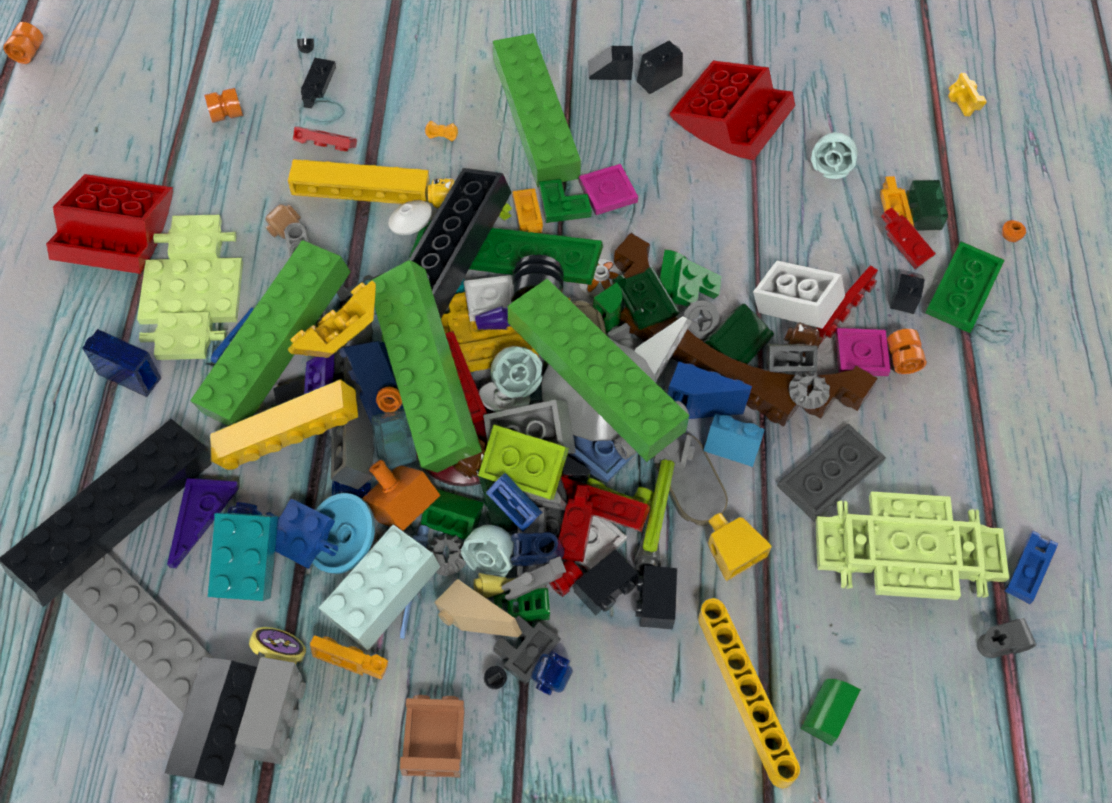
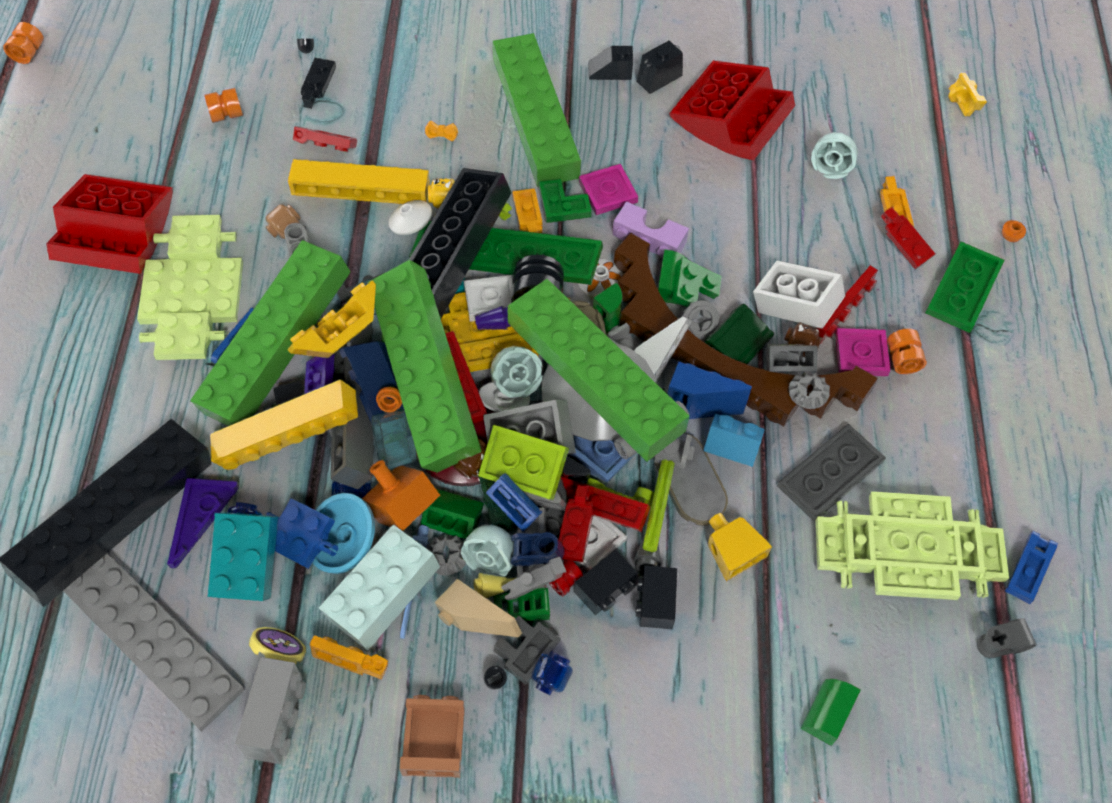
clear blue brick [82,329,161,397] -> none
black slope [164,657,257,788] -> none
dark green piece [612,267,680,330] -> none
yellow beam [698,598,800,789] -> none
black slope [890,269,925,314] -> none
clear green brick [906,180,949,231] -> none
none -> lavender arch [613,202,689,258]

